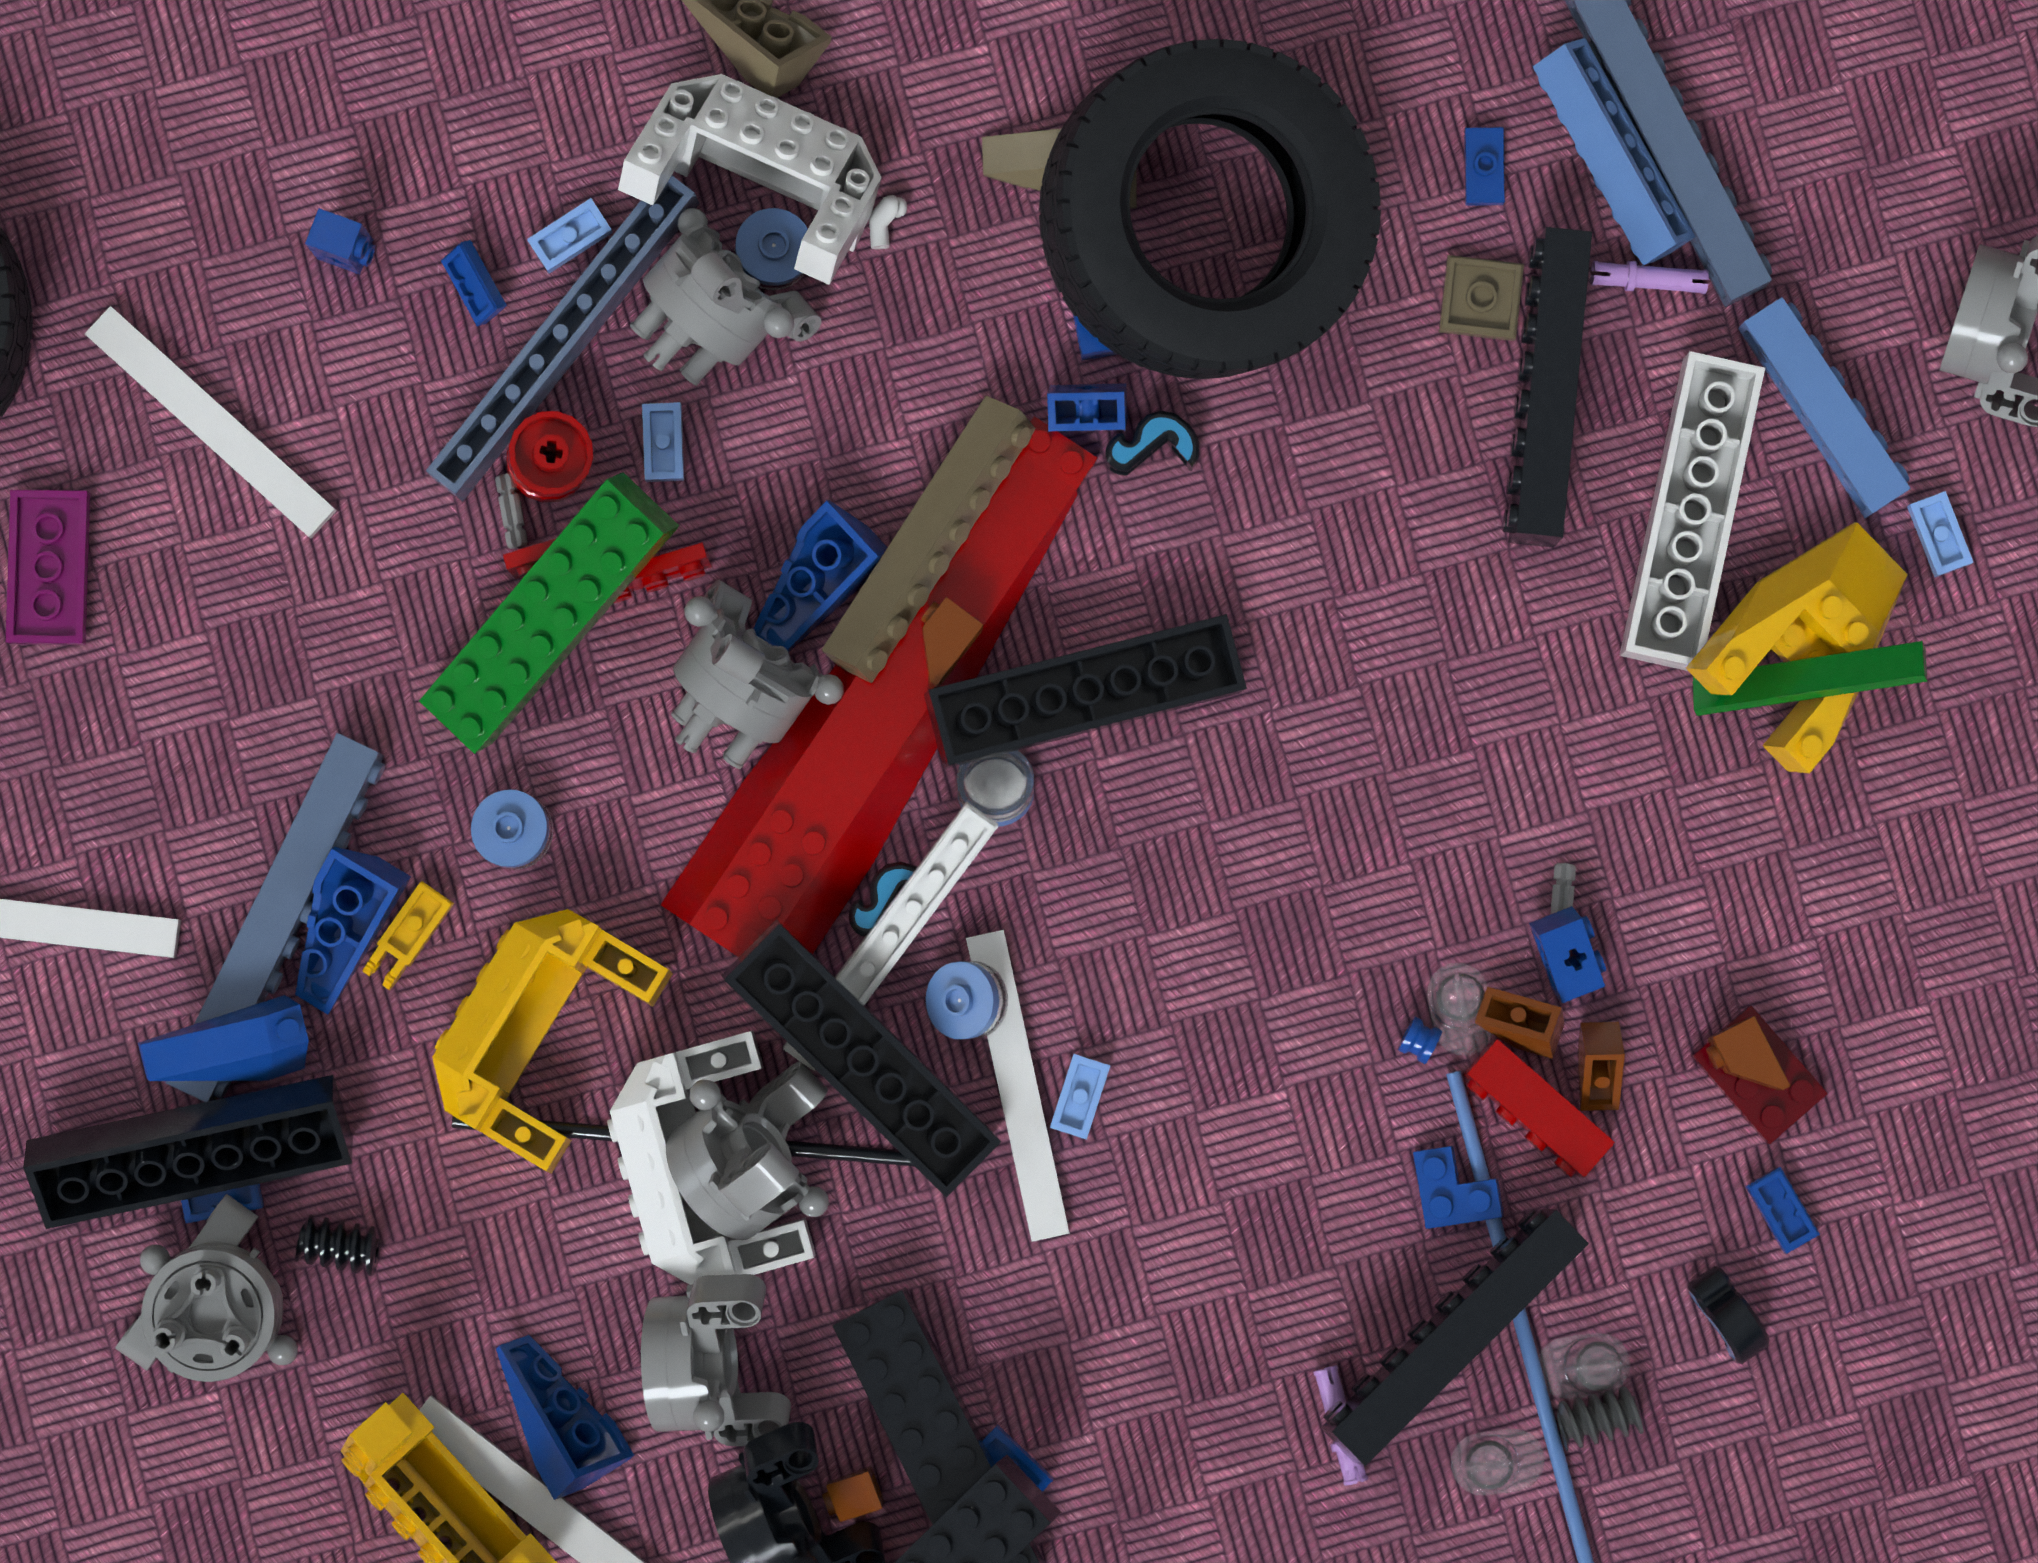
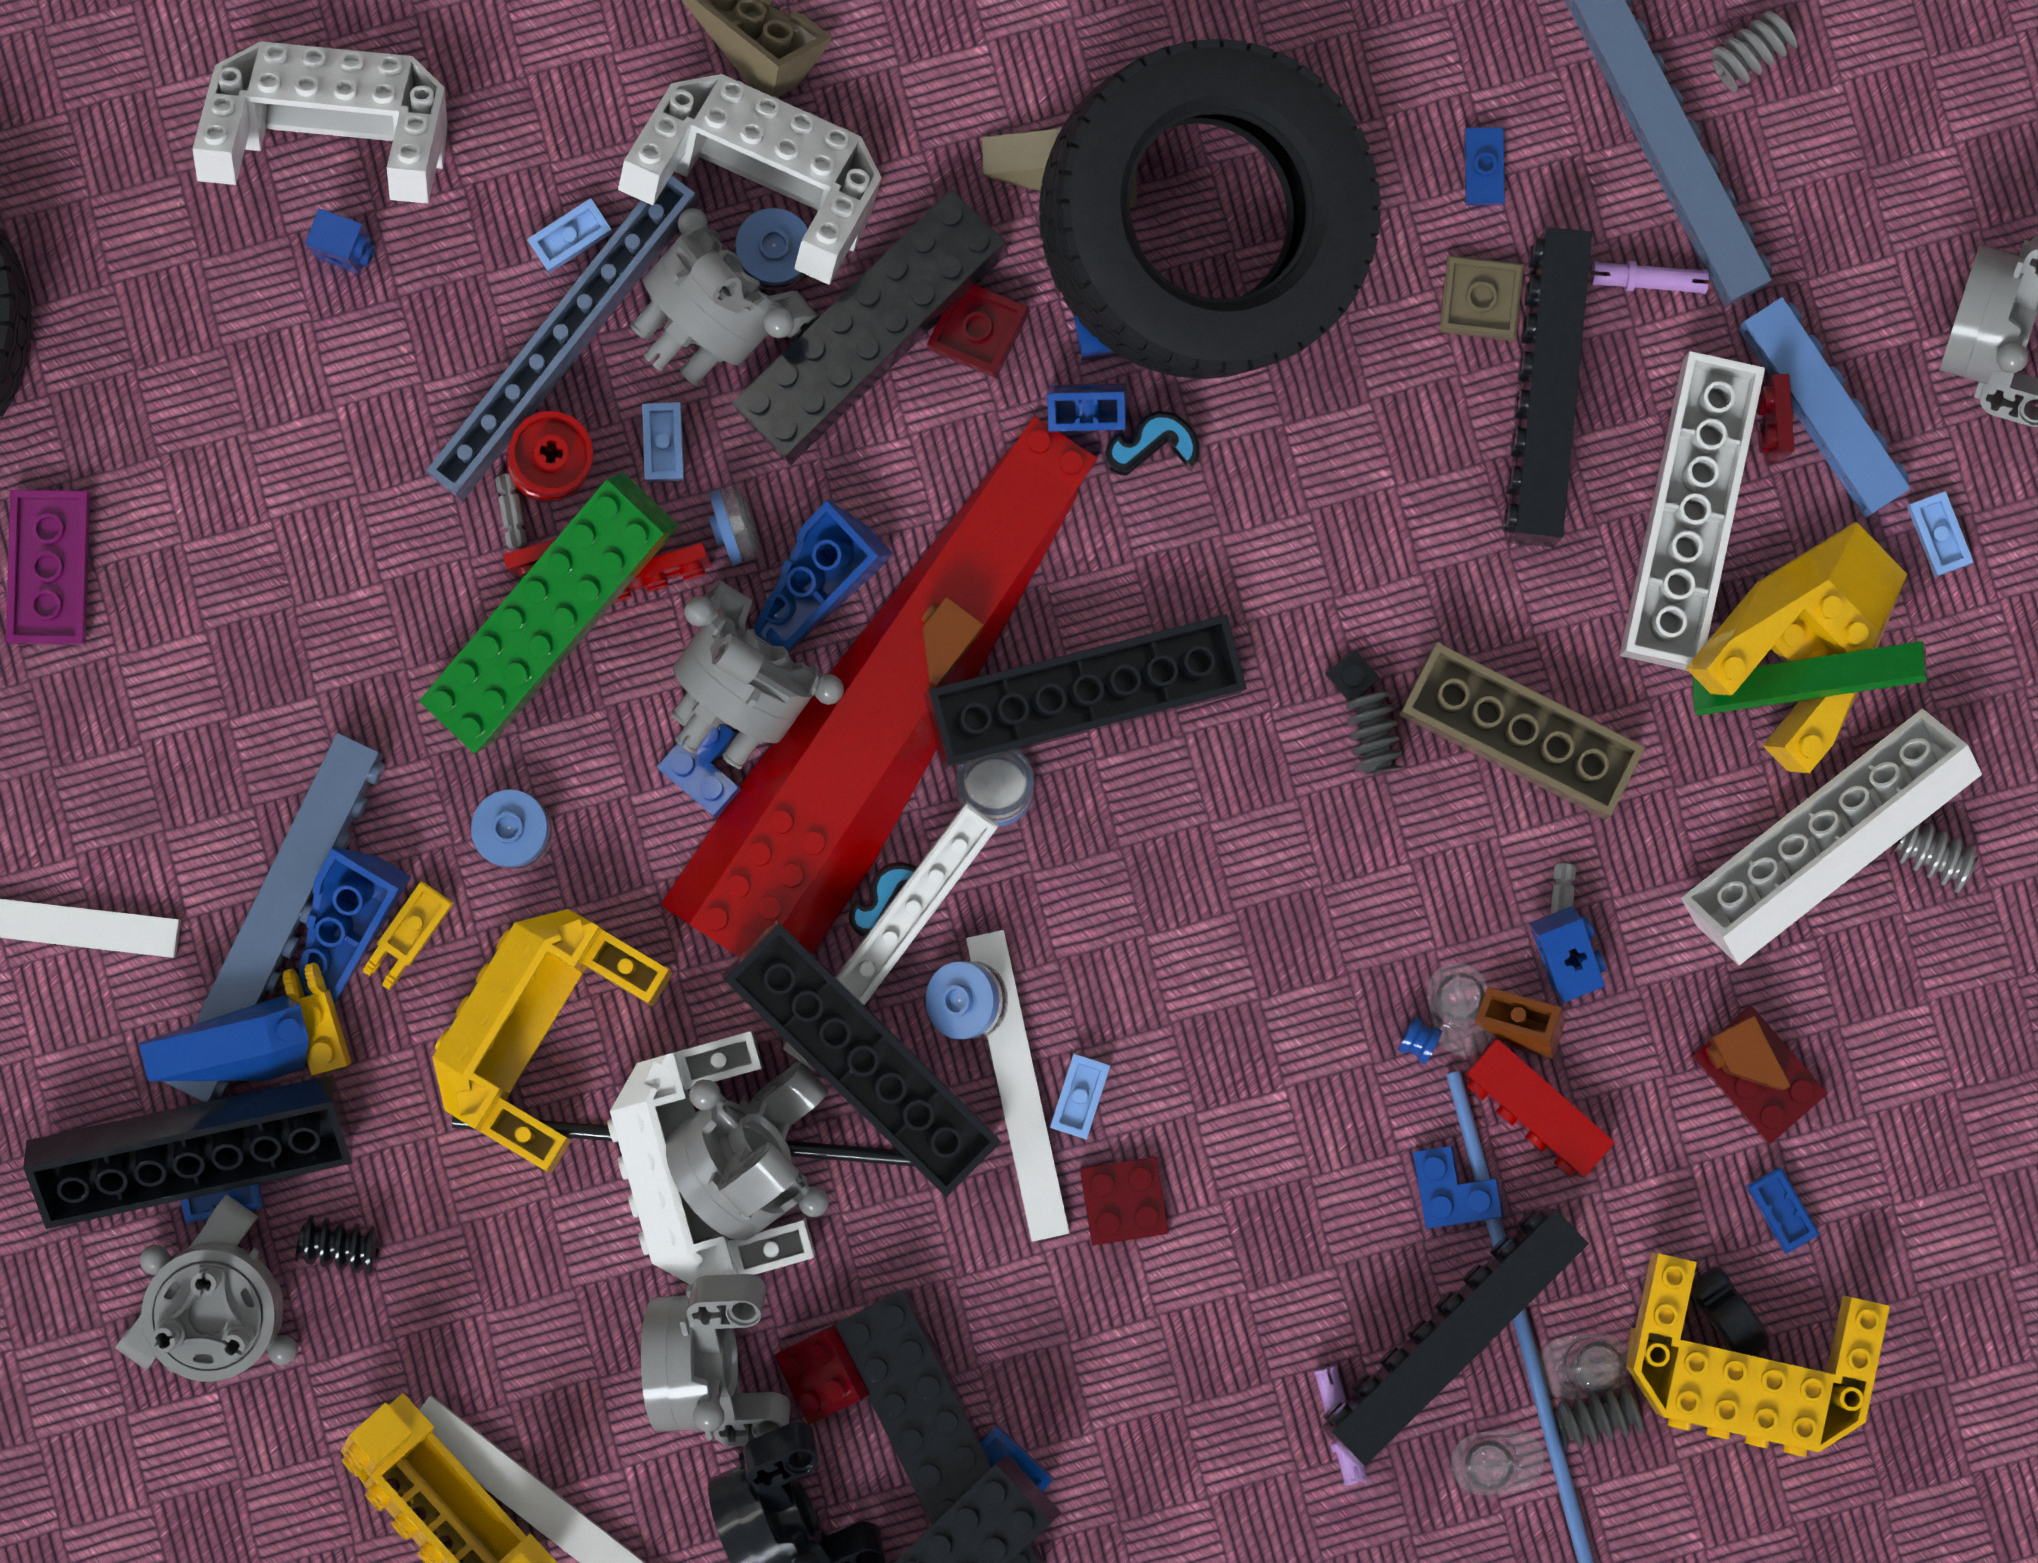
white tile [85,306,337,538] -> none
blue plate [441,240,507,326] -> none
blue wedge [496,1335,634,1500] -> none
dark tan brick [822,396,1036,683] -> none
dark orange slope [822,1465,885,1522] -> none
white arm [869,195,907,249] -> none
medium blue brick [1533,38,1696,266] -> none
dark orange slope [1578,1022,1625,1111] -> none
none -> white wedge [192,41,448,204]
none -> yellow hinge [282,962,351,1076]
none -> plate [656,724,741,818]
none -> clear piece [709,483,761,566]
none -> black brick [732,189,1008,466]
none -> dark red plate [774,1325,870,1425]
none -> dark red plate [926,284,1030,379]
none -> dark red plate [1080,1157,1169,1246]
none -> black plate [1325,649,1380,702]
none -> dark grey piece [1346,692,1404,774]
none -> dark tan brick [1398,642,1645,820]
none -> yellow wedge [1626,1252,1890,1457]
none -> white brick [1681,708,1982,965]
none -> light grey piece [1712,11,1797,93]
none -> dark red plate [1756,374,1795,463]
none -> light grey piece [1889,823,1978,893]

